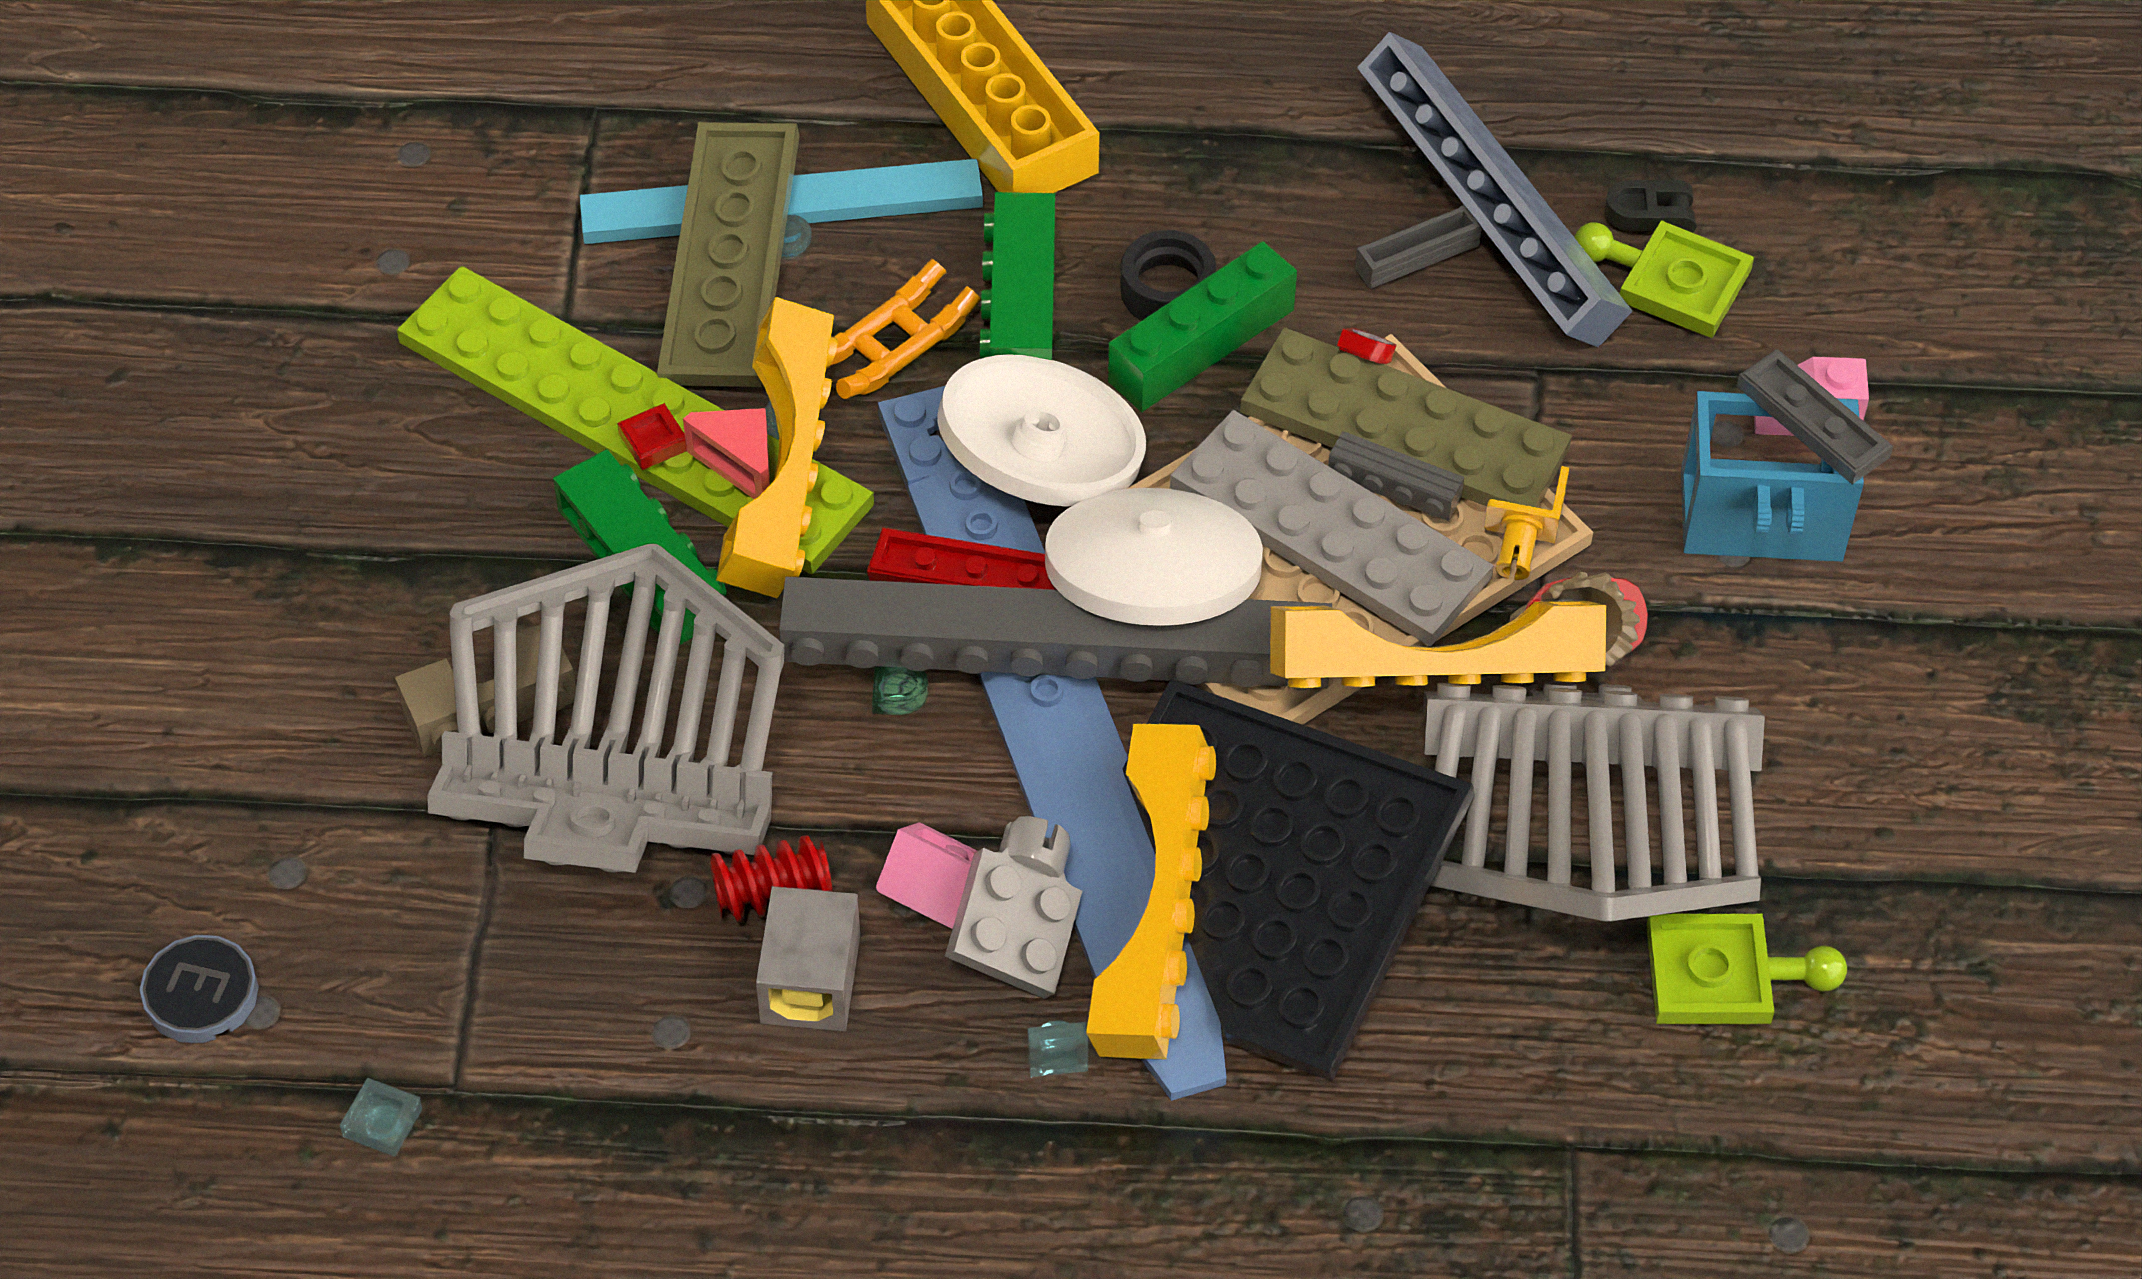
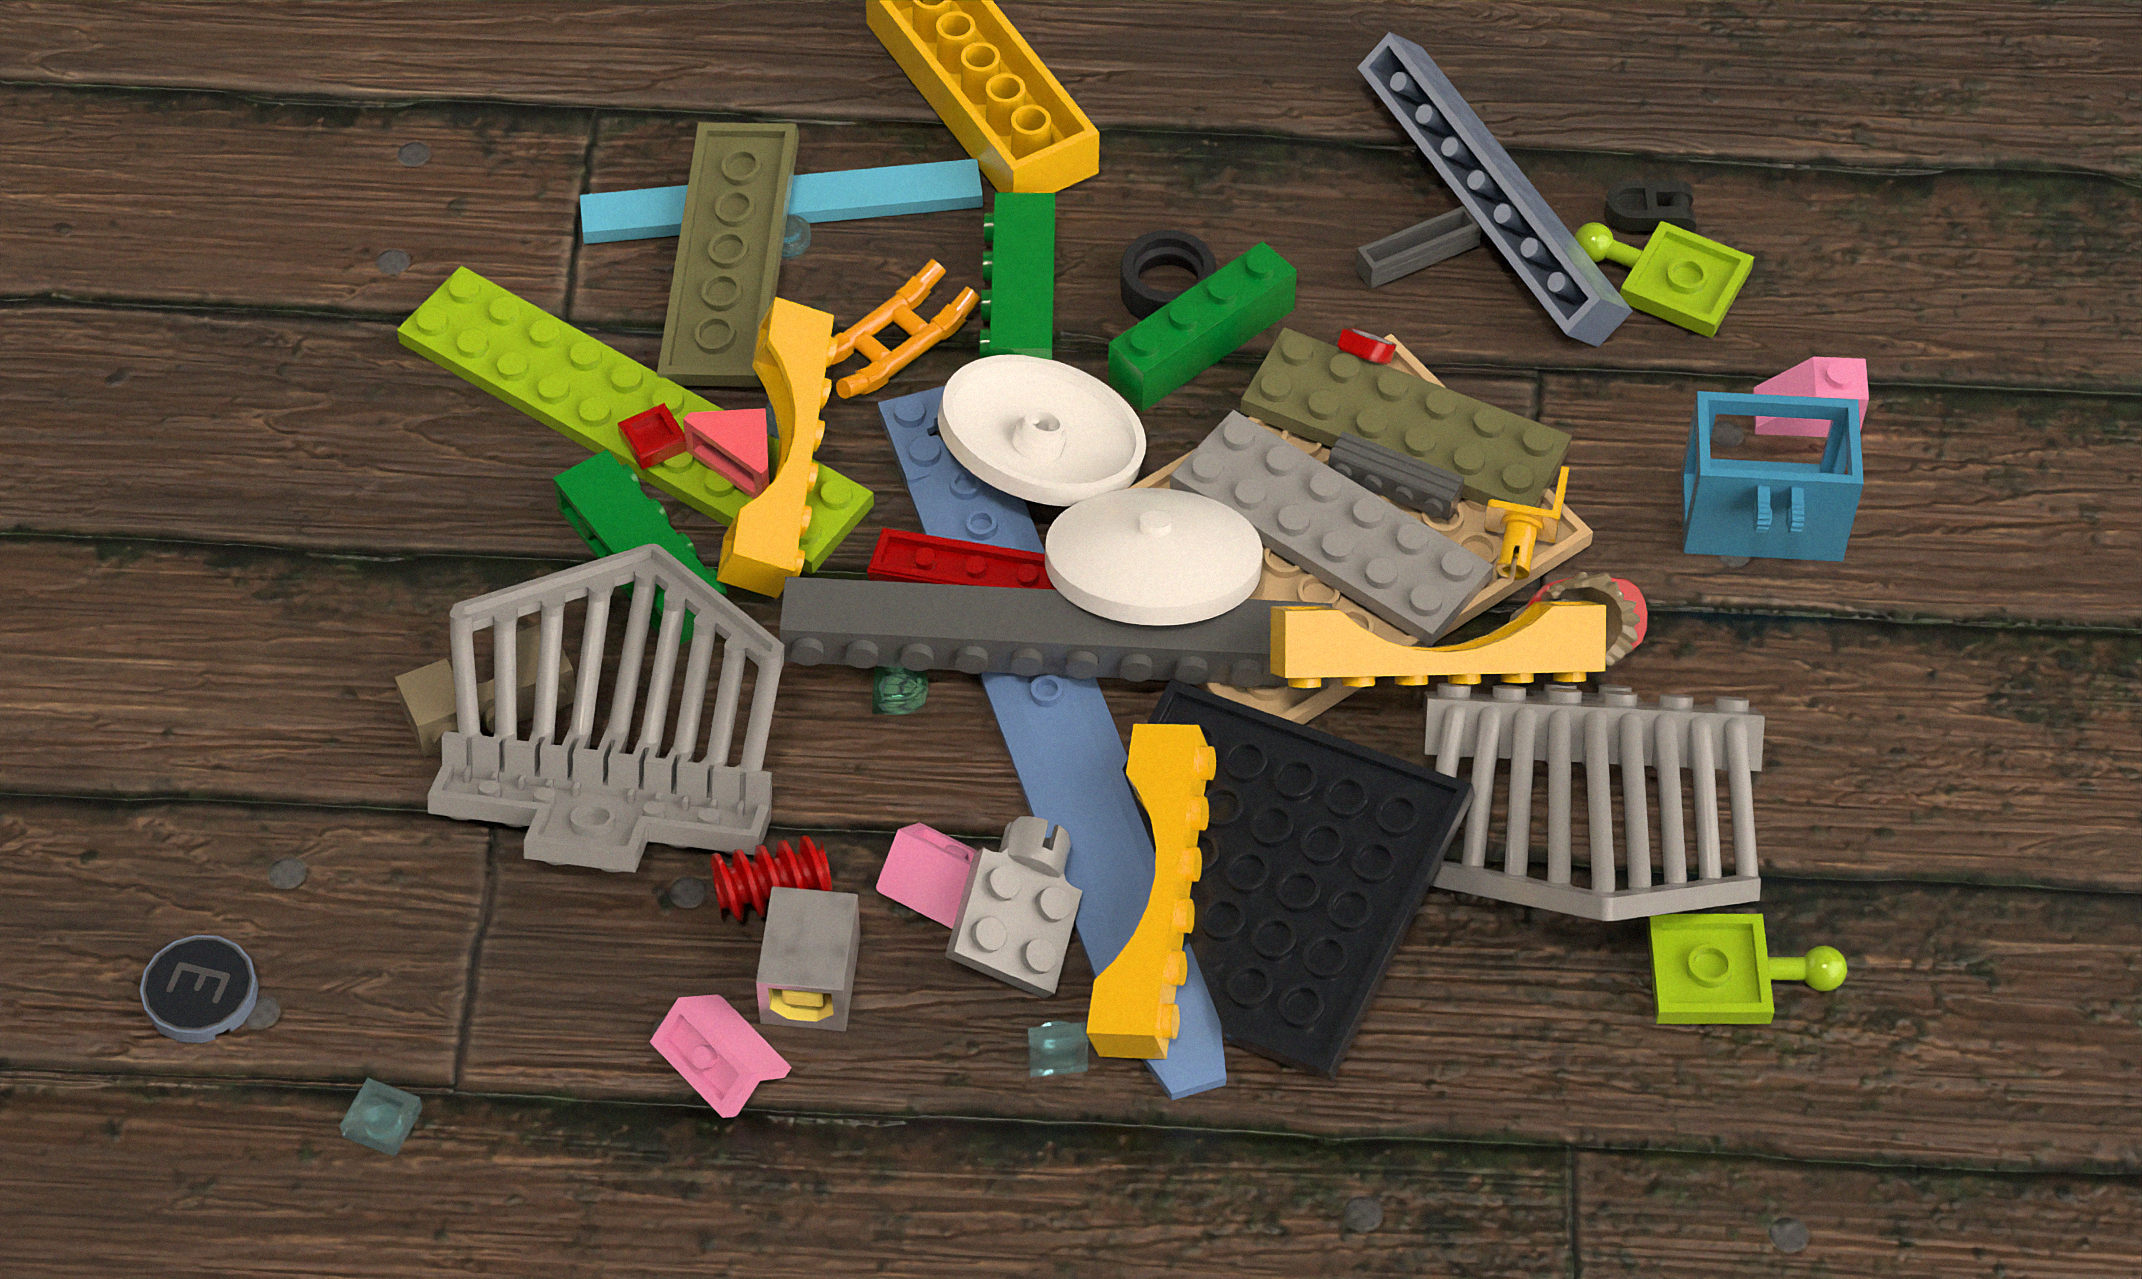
dark grey tile [1737,349,1893,485] -> none
none -> bright pink panel [650,994,791,1118]

